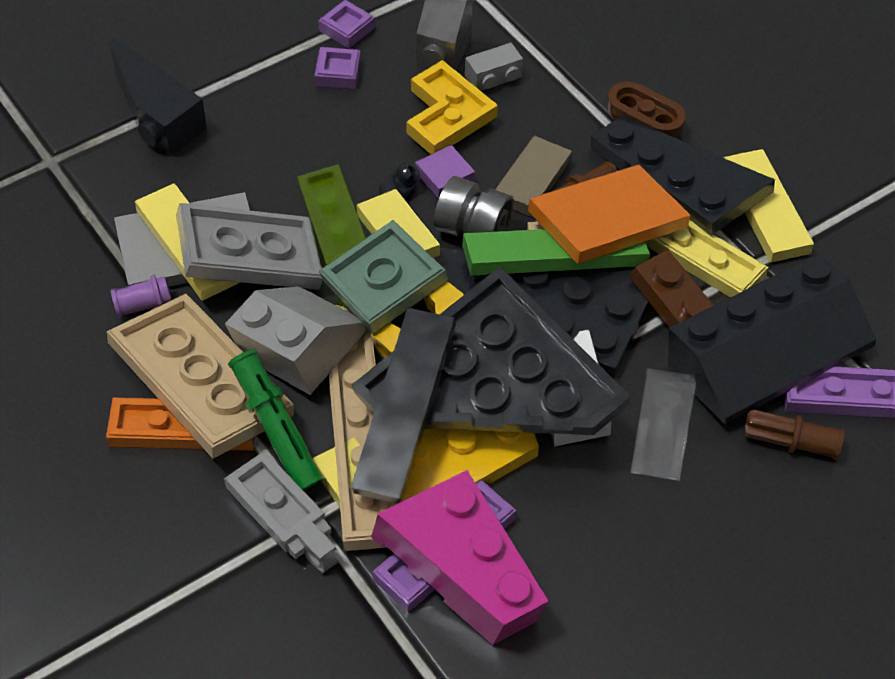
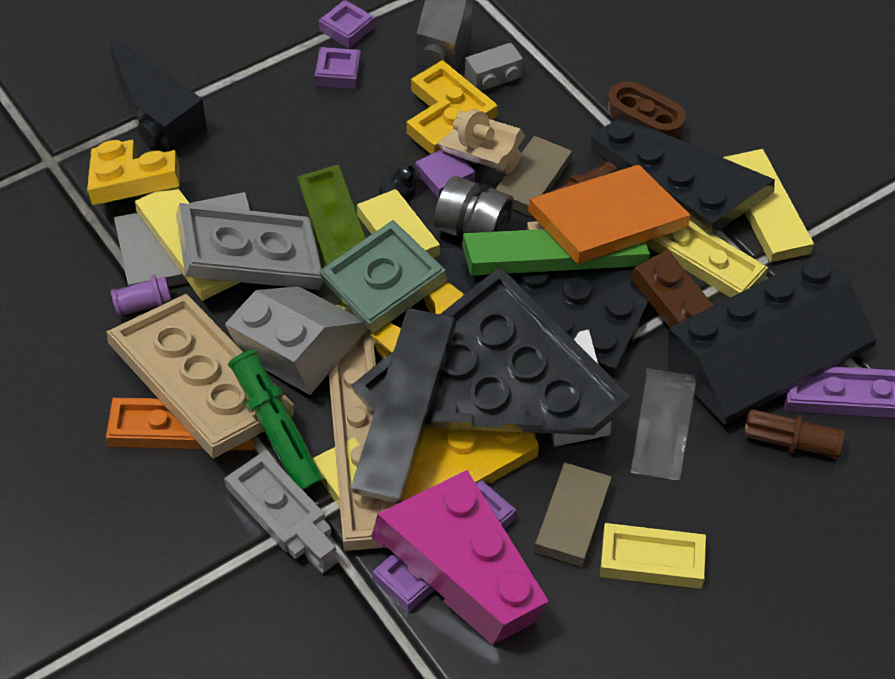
none -> yellow plate [87,139,180,205]
none -> tan hips [438,109,525,175]
none -> dark tan tile [534,462,612,567]
none -> light yellow tile [600,523,706,589]

